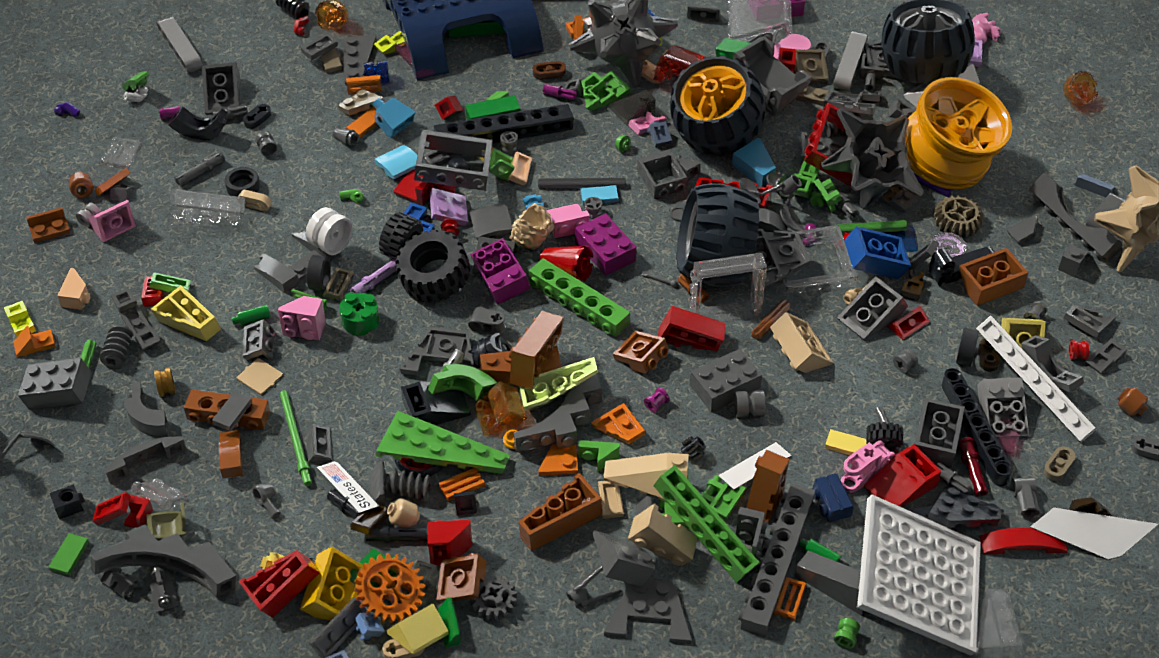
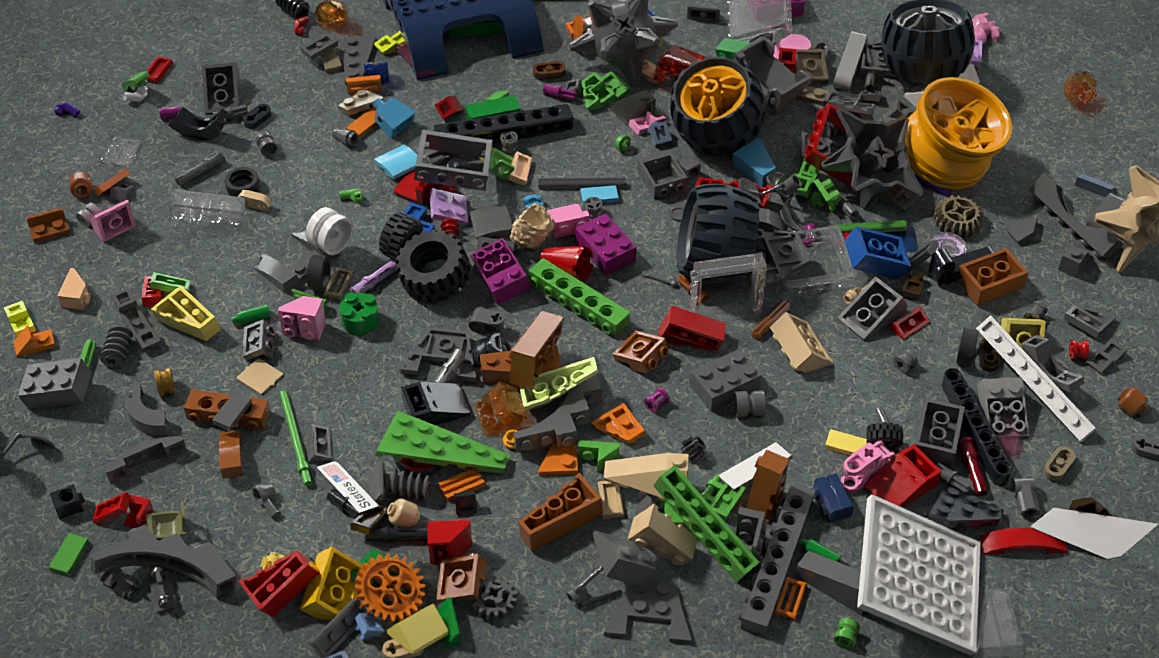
clear plate [131,478,187,510] -> none
light grey beam [157,17,203,74] -> none
bright green arch [428,364,497,401] -> none
none -> red tile [146,56,173,84]

